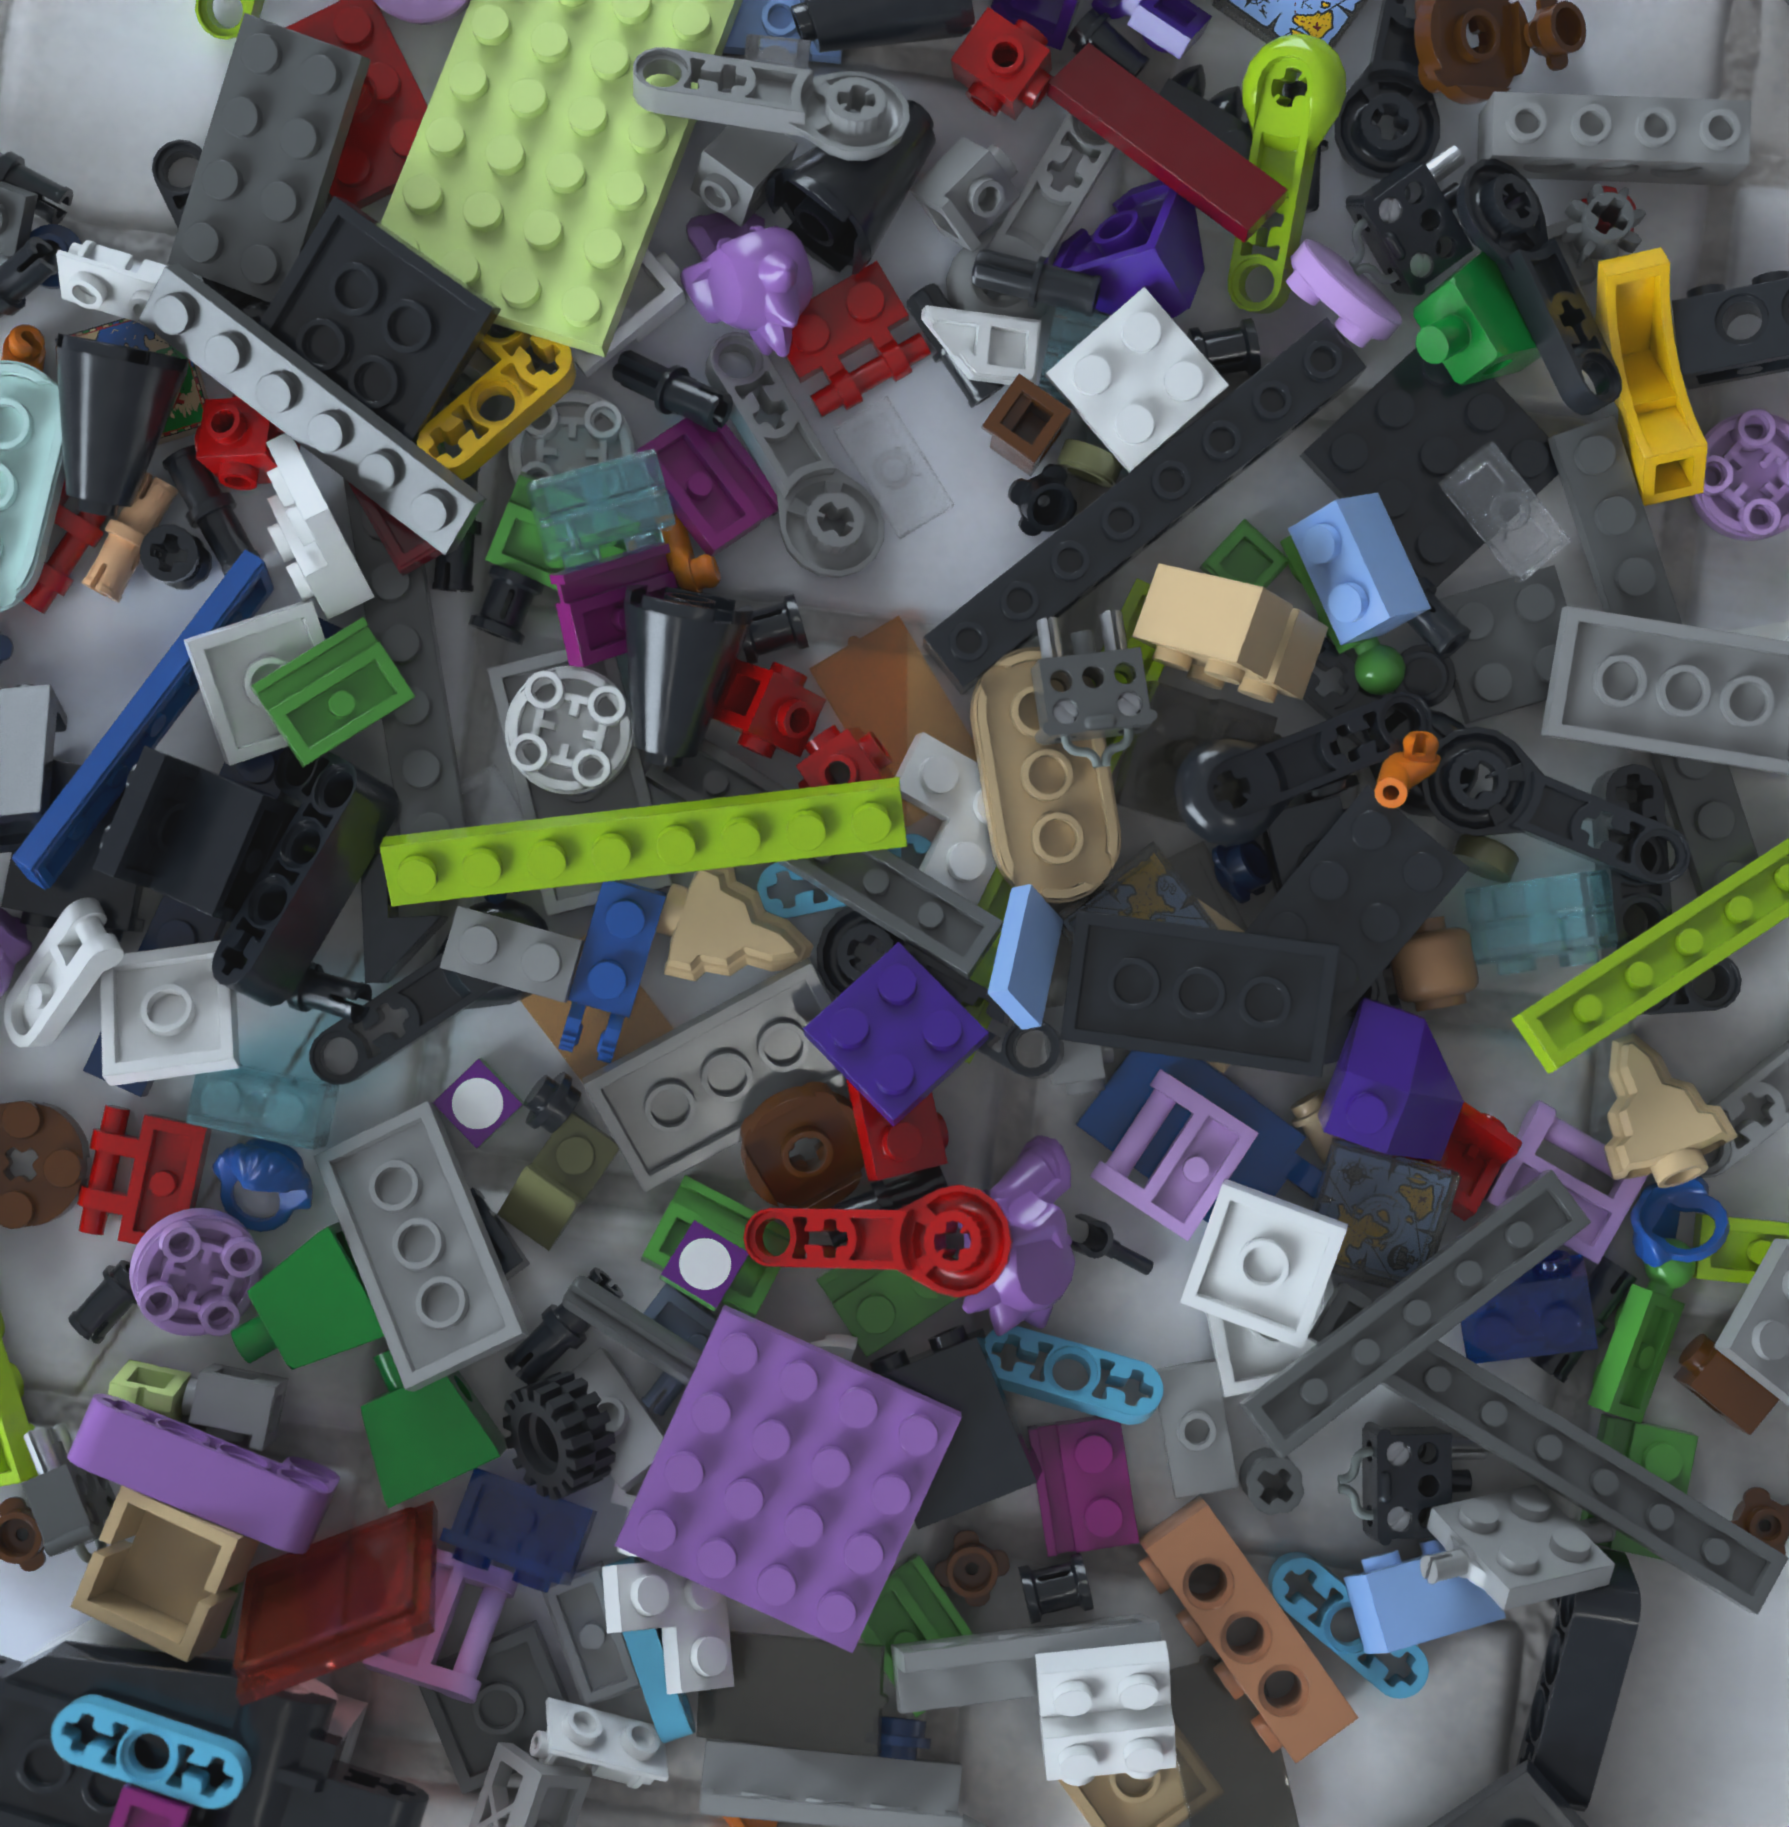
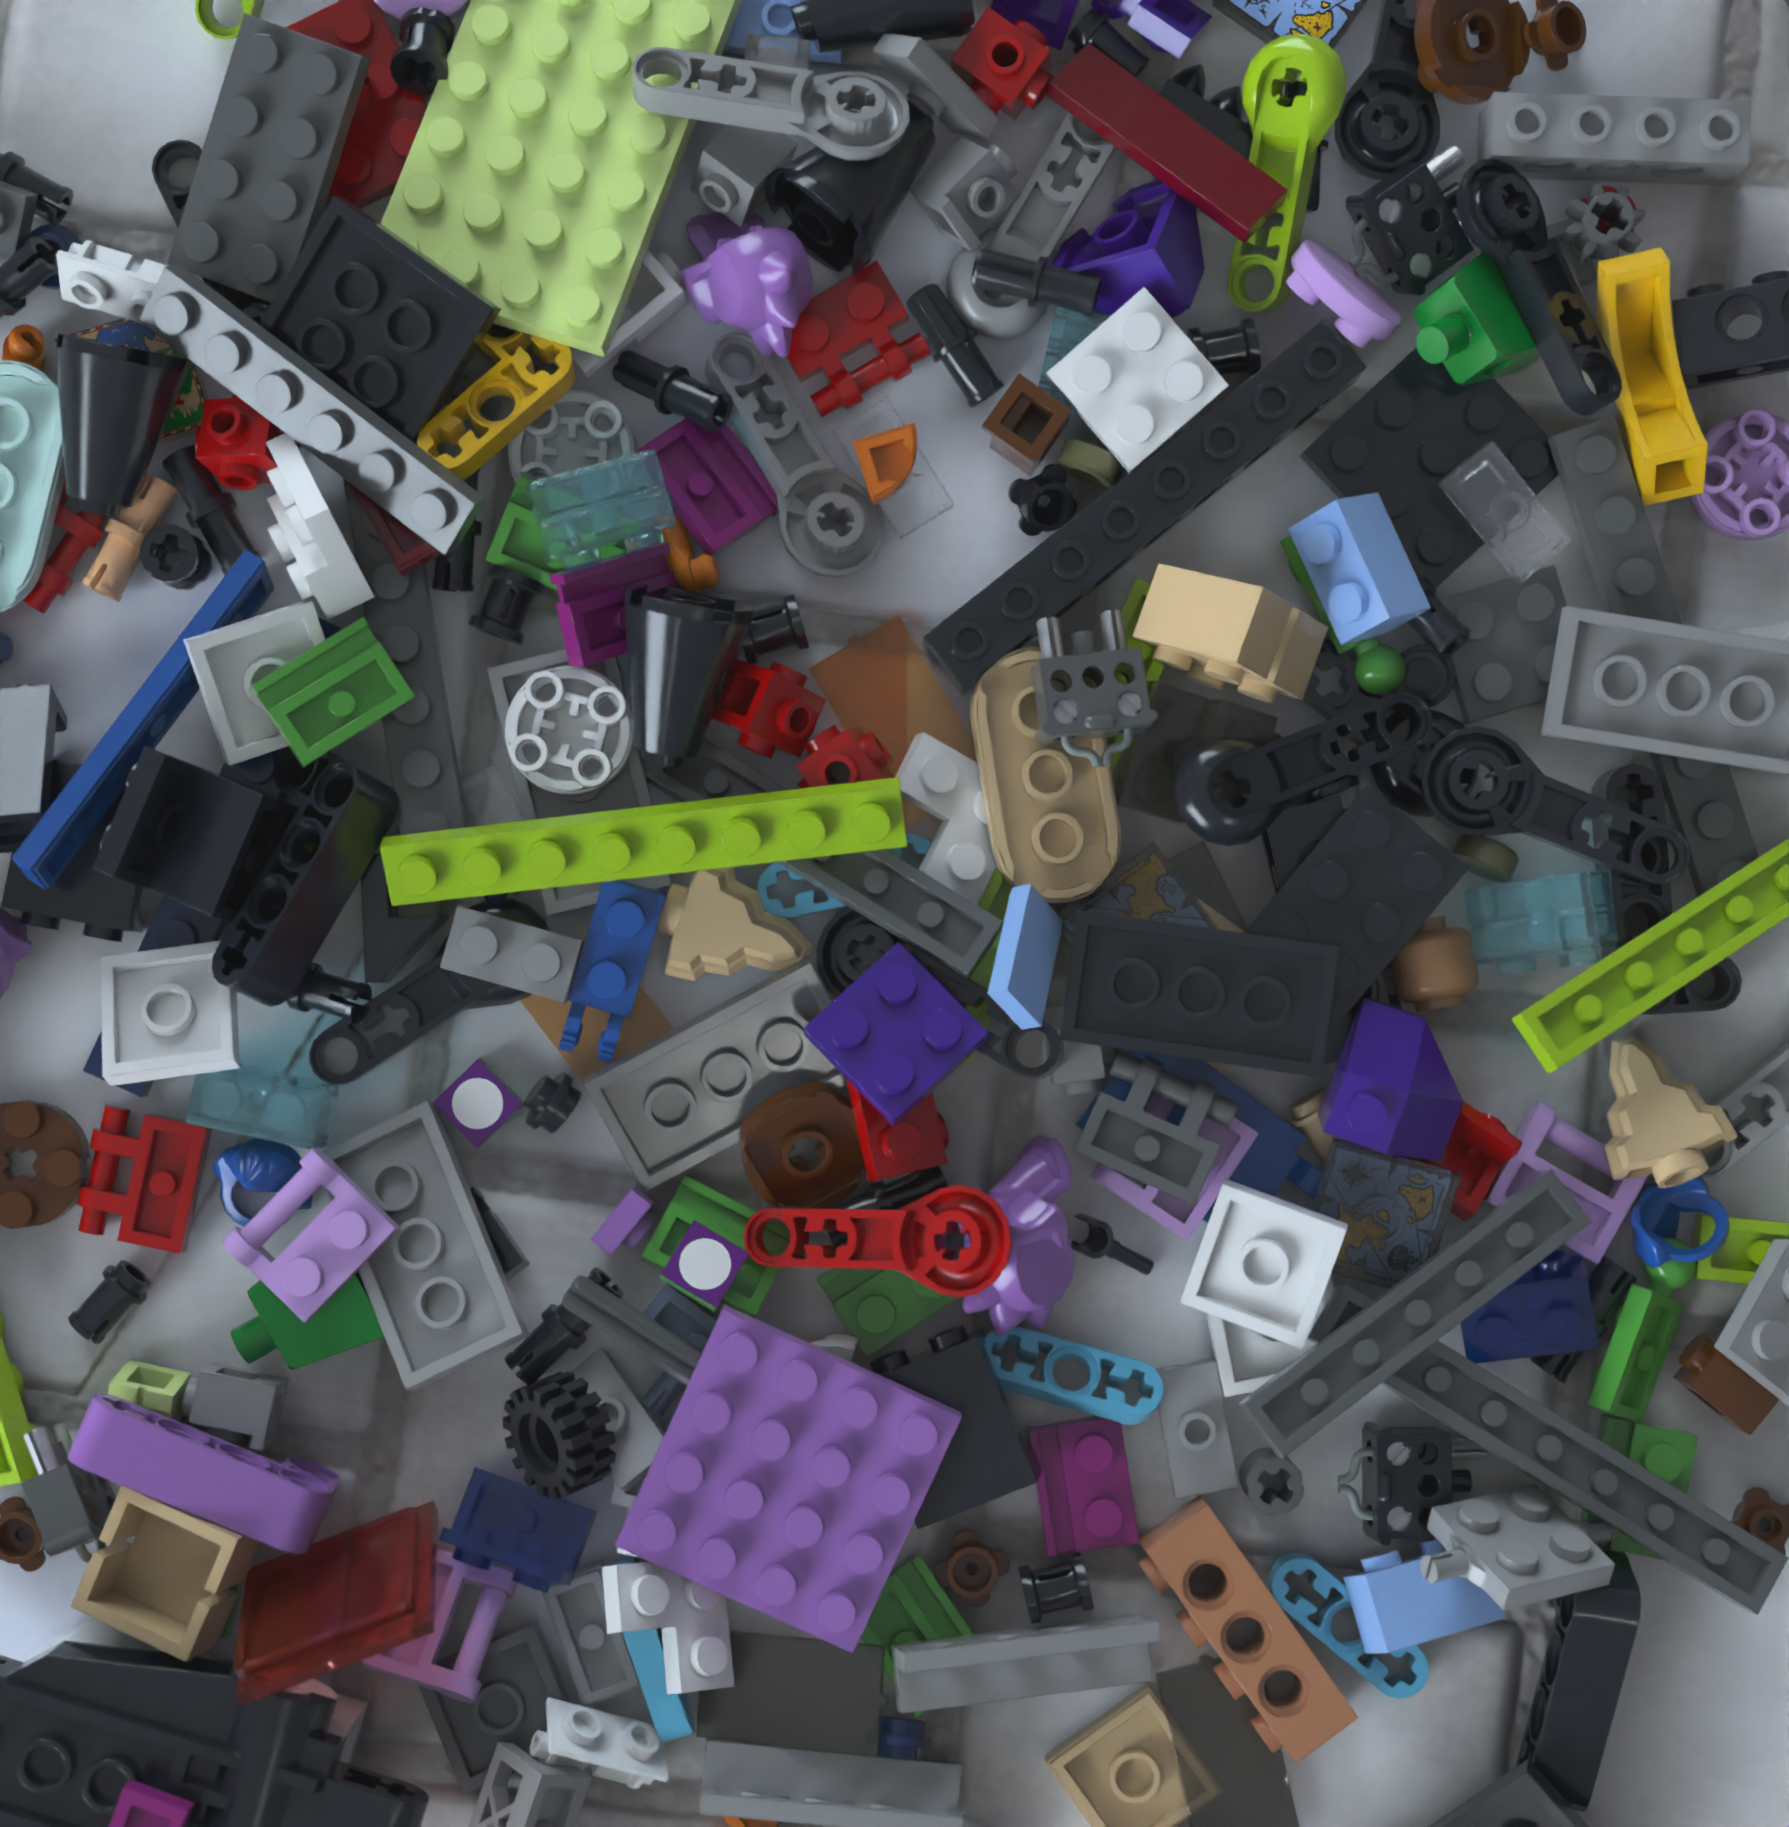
white plate [4,897,124,1048] -> none
medium azure beam [51,1695,251,1809] -> none
lavender tile [129,1208,263,1336] -> none
green torso [361,1349,507,1509] -> none
olive slope [497,1111,620,1251] -> none
white tile [921,305,1042,385] -> none
white plate [1035,1641,1176,1786] -> none
bright green tile [1199,518,1288,588] -> none
dark blue plate [1212,840,1272,904] -> none
orange arm [1374,731,1441,808] -> none
none -> lavender plate [222,1146,400,1323]
none -> black bush [390,7,455,95]
none -> medium lavender plate [591,1185,656,1256]
none -> orange tile [853,422,917,506]
none -> light grey plate [872,33,999,139]
none -> dark grey plate [1074,1050,1239,1205]

